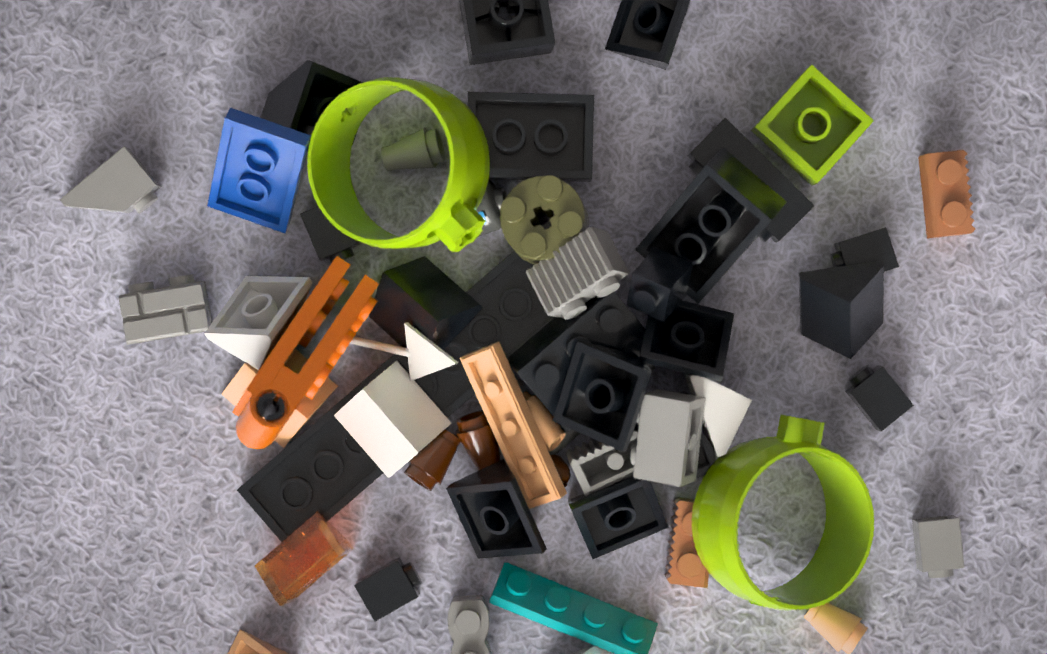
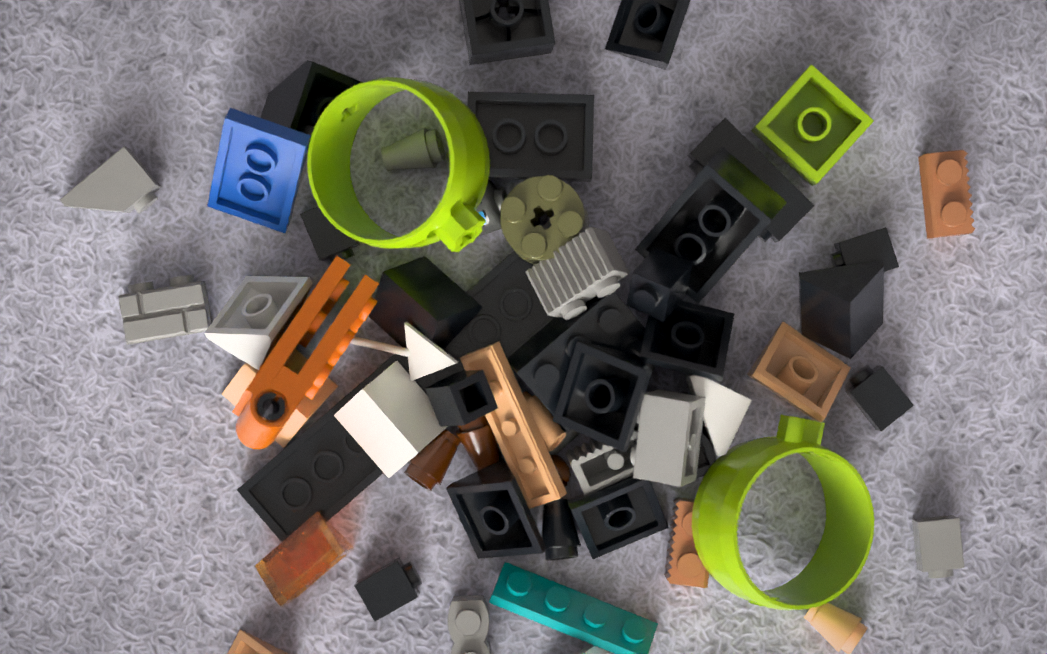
none -> black brick [425,369,498,427]
none -> black cone [541,499,581,561]
none -> light nougat slope [747,322,851,422]

